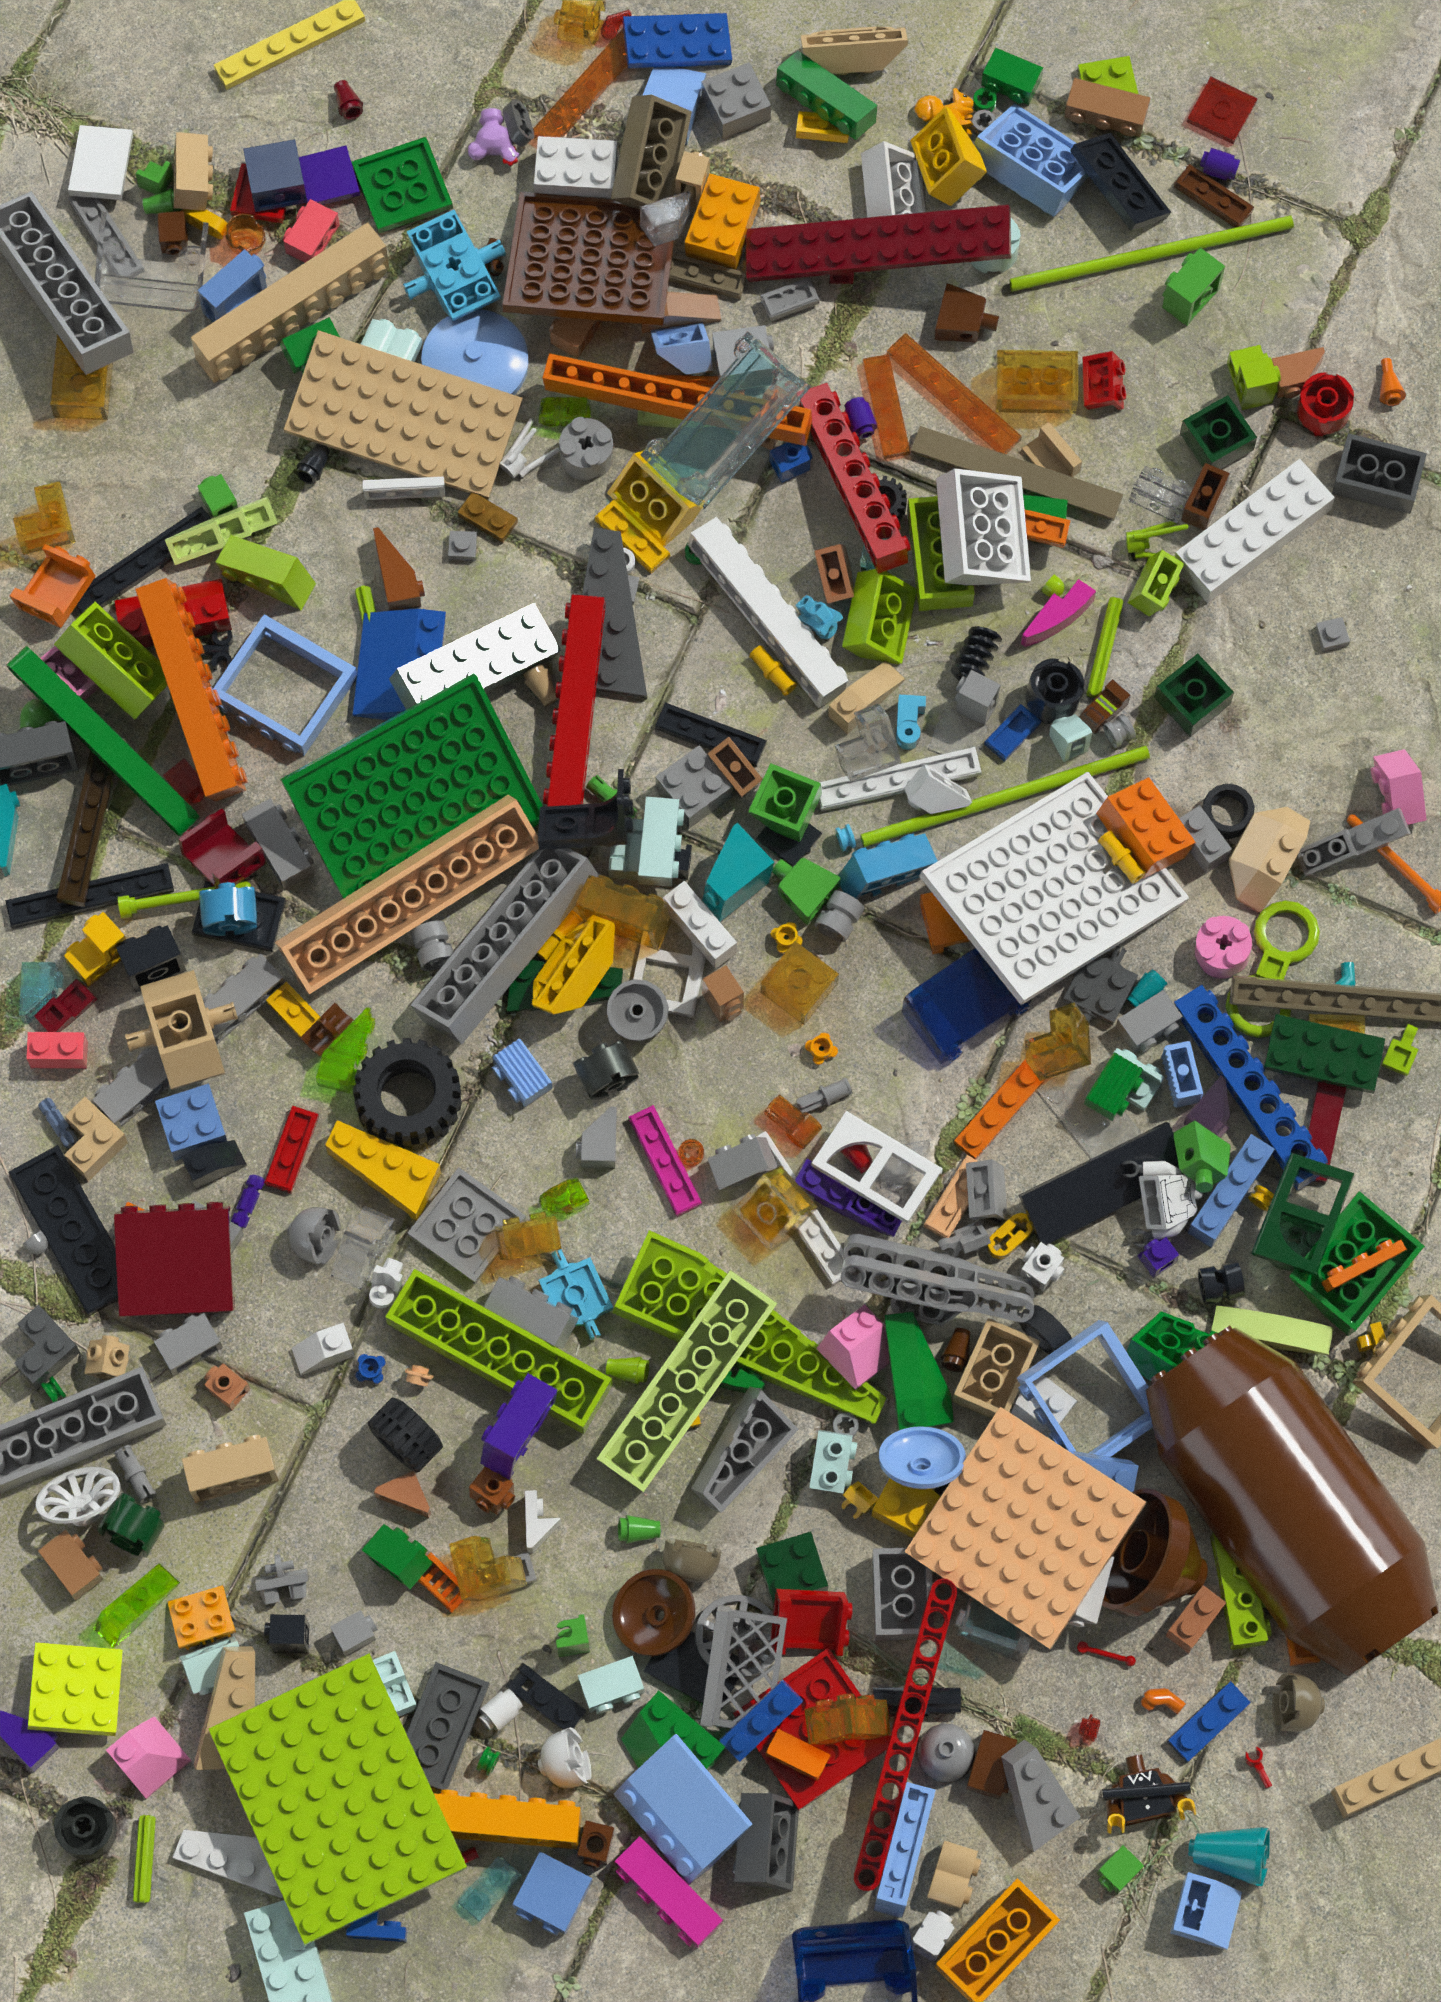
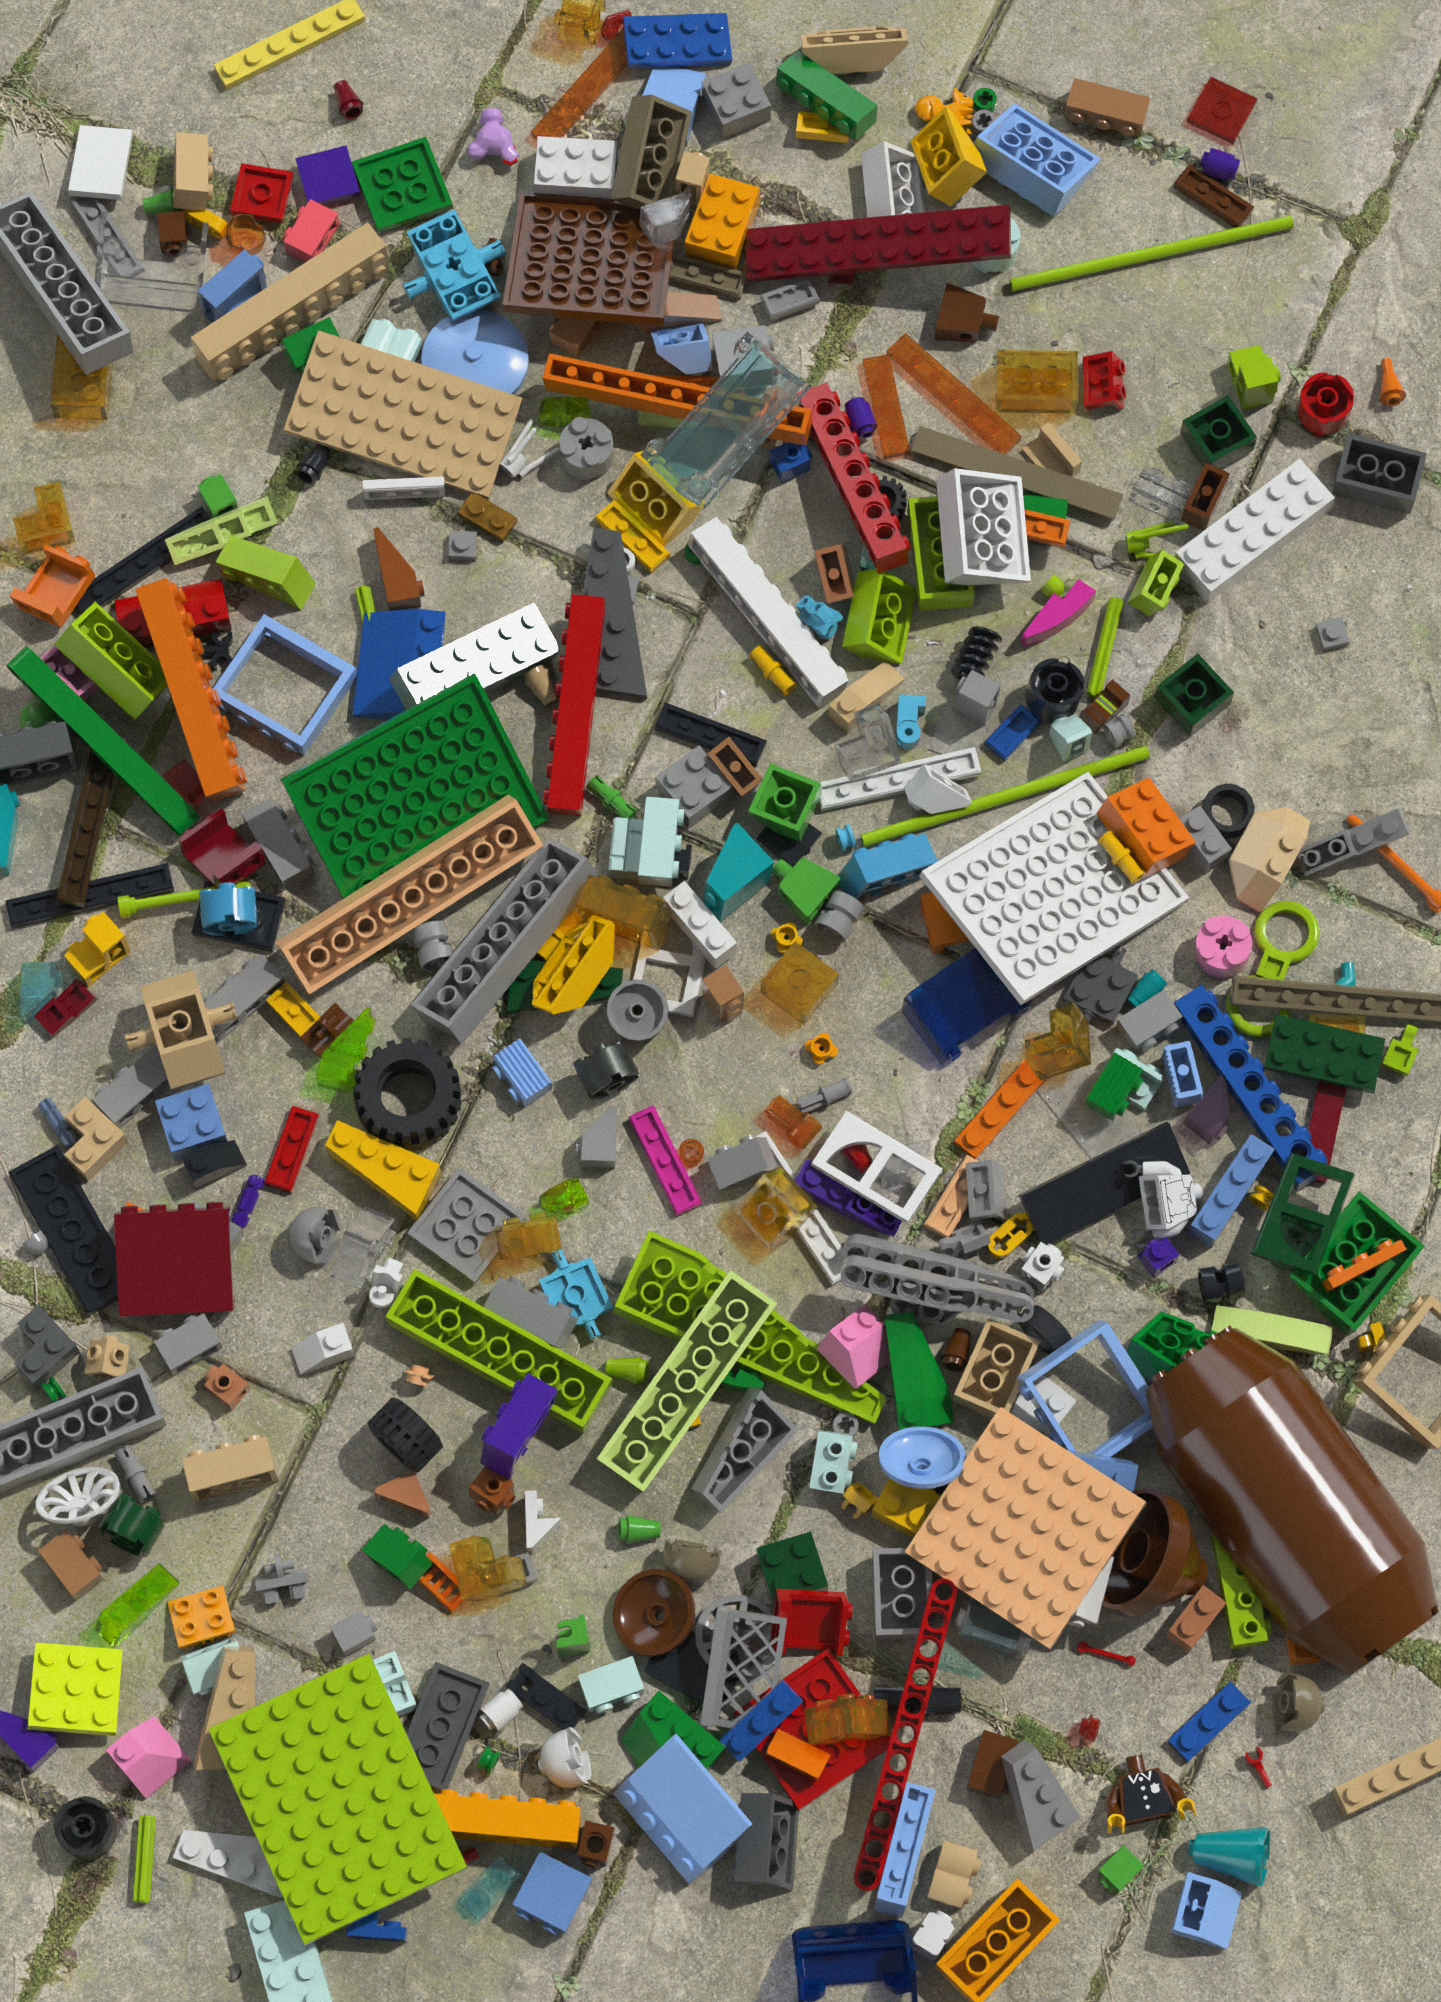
coral brick [26,1032,88,1069] -> none
black brick [116,925,186,993] -> none
bright green panel [136,161,174,195] -> none
dark blue panel [243,139,307,212] -> none
black brick [264,1614,310,1654] -> none
blue plate [355,1354,386,1384] -> none
dark grey beam [503,99,534,147] -> none
black bracket [538,769,634,850] -> none
dark pink brick [615,1836,723,1948] -> none
light grey cylinder [917,1723,975,1783] -> none
green brick [981,47,1043,105] -> none
black plate [1070,133,1171,231] -> none
lime wing [1077,56,1138,94] -> none
black bar [1102,1782,1191,1801] -> none
orange arm [1141,1688,1186,1715] -> none
bright green brick [1162,247,1225,326] -> none
bright green torso [1174,1121,1230,1193] -> none
nougat slope [1272,347,1325,398] -> none
bright pink brick [1371,749,1427,825] -> none

